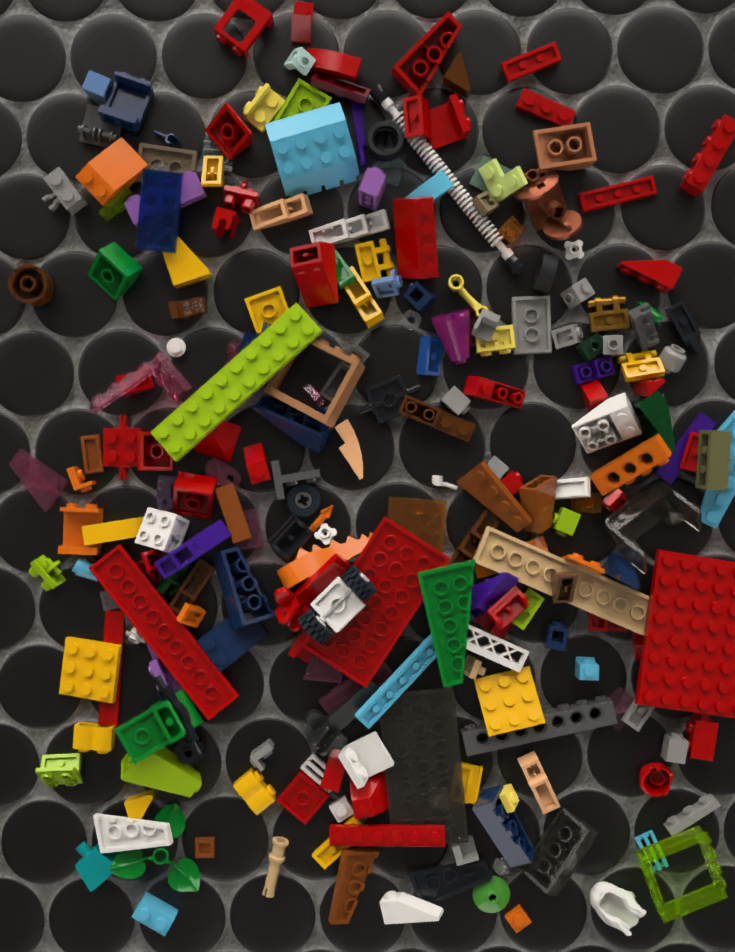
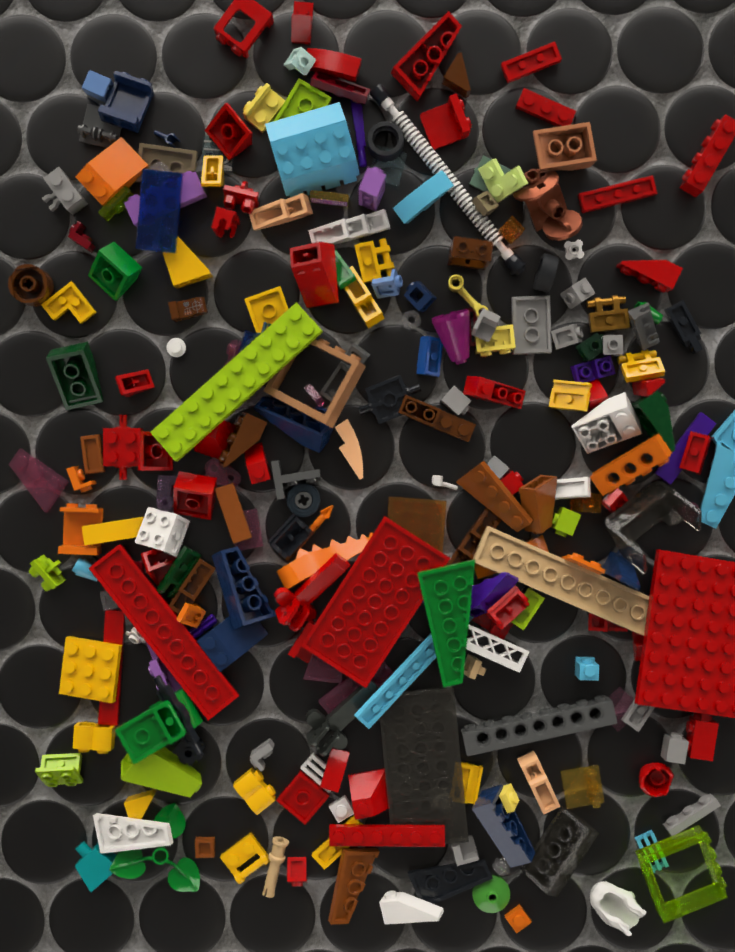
clear pink bracket [89,351,192,413] -> none
medium azure brick [131,891,178,937] -> none
dark purple slope [154,519,231,579] -> none
plate [298,565,377,645] -> none
white plate [314,523,337,545] -> none
white bracket [338,731,394,789] -> none
red slope [392,195,439,279] -> none
red panel [403,94,432,140] -> none
yellow plate [474,666,545,737] -> none
dark blue brick [543,620,569,651] -> none
reddish brown slope [550,572,578,604] -> none
light grey head [659,344,687,374] -> none
olive brick [695,430,732,490] -> none
none -> yellow plate [41,281,97,324]
none -> dark green slope [46,341,103,410]
none -> dark red bracket [68,221,96,253]
none -> dark purple piece [189,614,218,639]
none -> reddish brown slope [219,413,267,467]
none -> yellow plate [220,832,270,884]
none -> red bracket [287,857,307,887]
none -> clear yellow tile [310,190,349,207]
none -> reddish brown window [447,236,493,270]
none -> yellow plate [549,380,592,412]
none -> clear yellow hinge [561,765,605,809]

